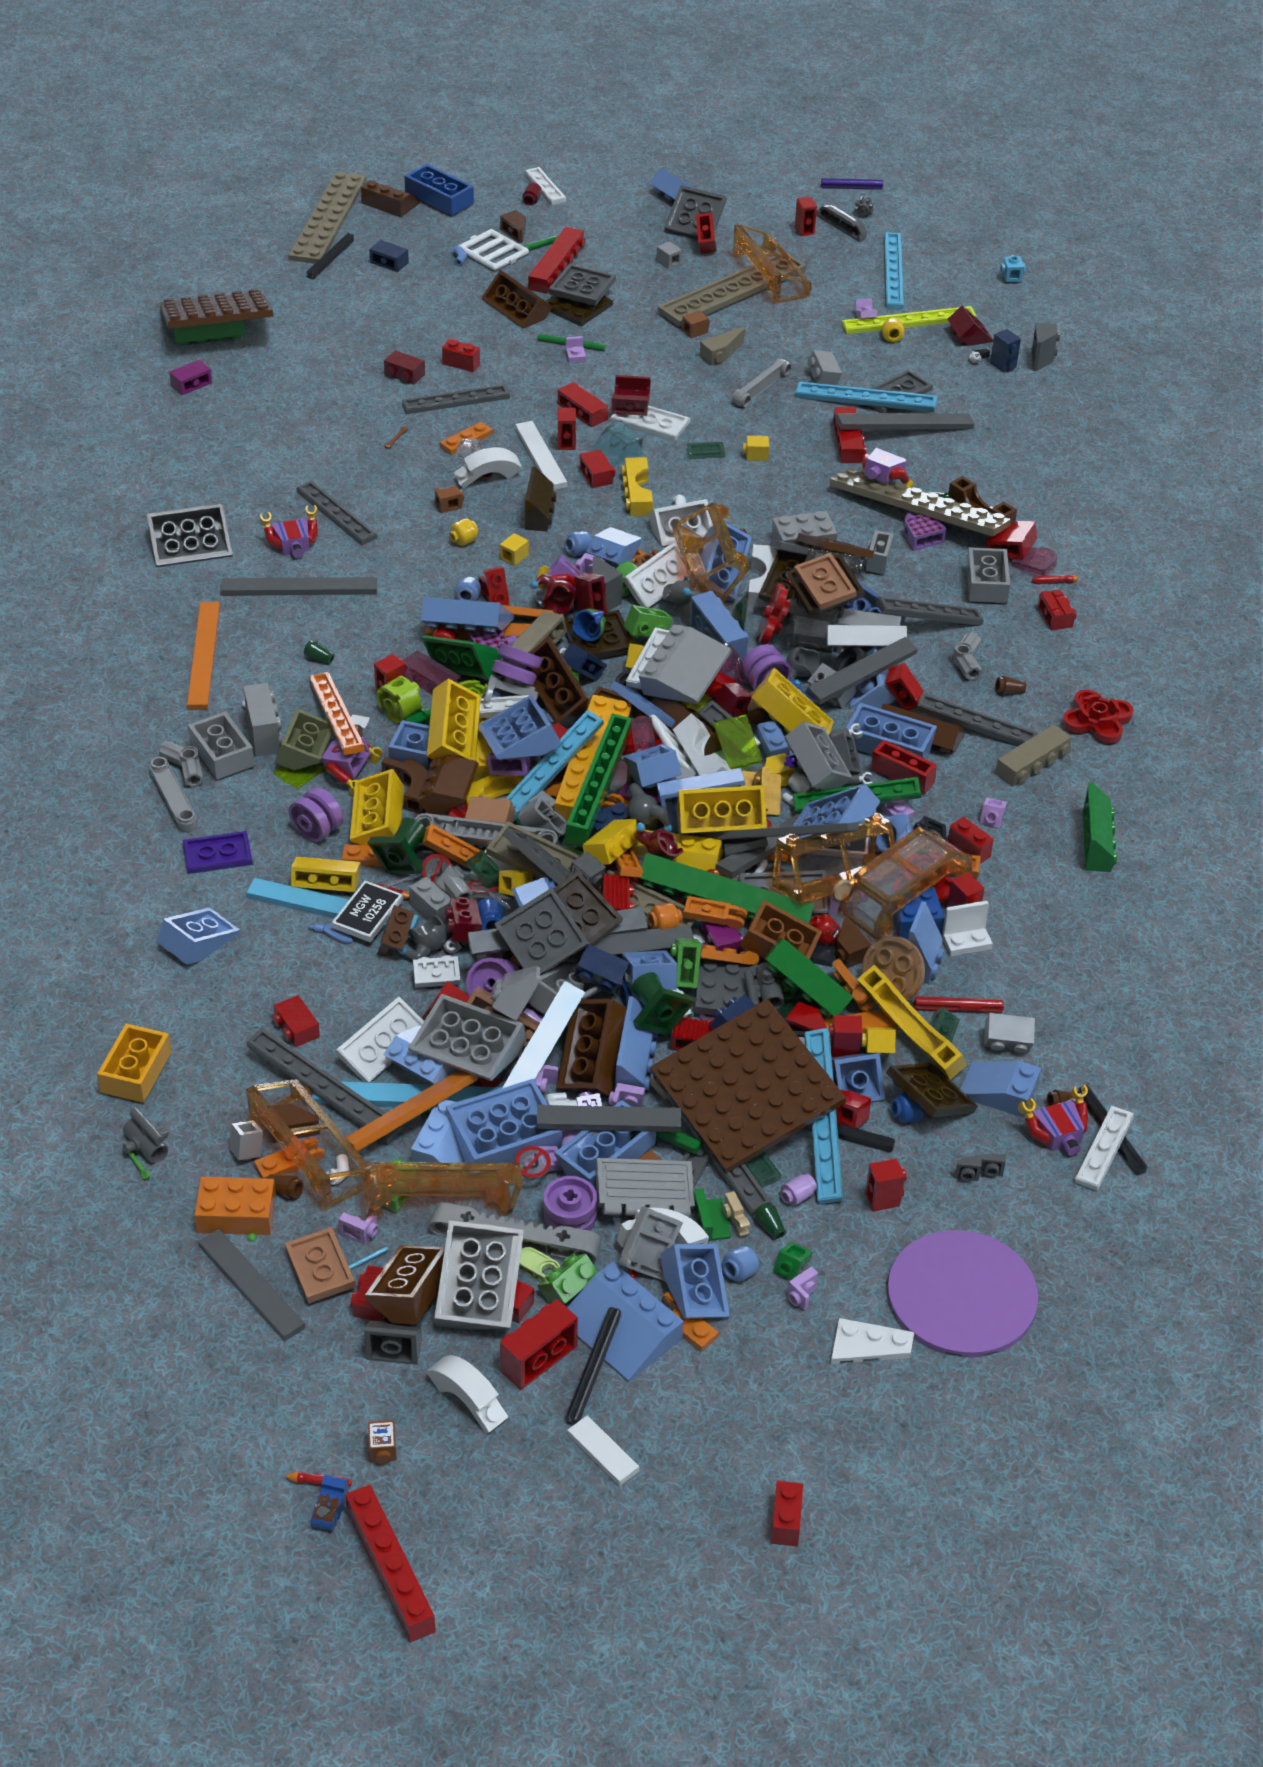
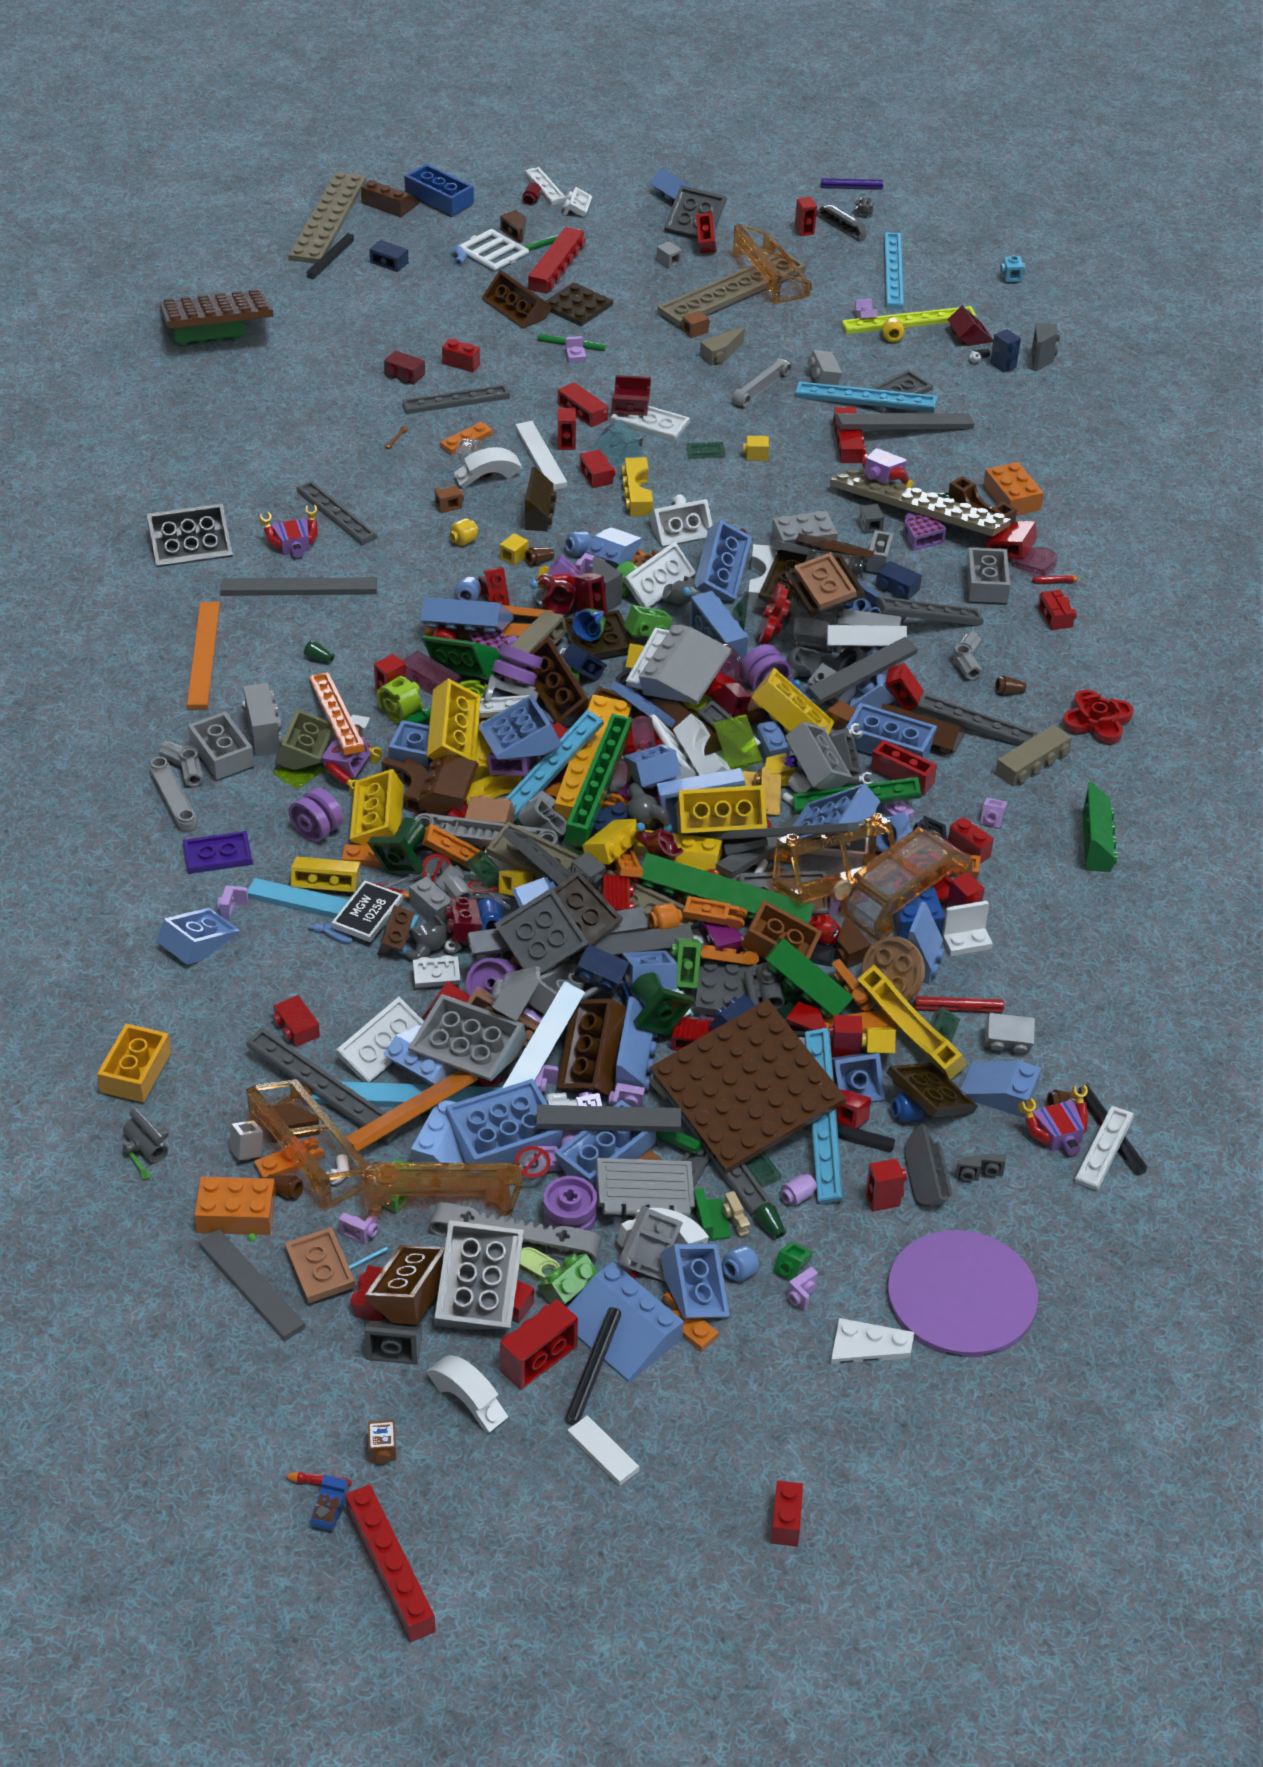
magenta brick [169,360,212,396] -> none
dark grey plate [549,263,616,306] -> none
clear orange windscreen [672,502,750,603] -> none
none -> lavender bracket [217,886,249,920]
none -> reddish brown cone [525,547,554,566]
none -> white bracket [562,187,592,217]
none -> dark orange brick [826,700,856,730]
none -> dark grey brick [858,504,884,534]
none -> dark blue brick [876,560,922,600]
none -> dark grey brick [905,1123,952,1206]
none -> orange brick [983,462,1044,516]

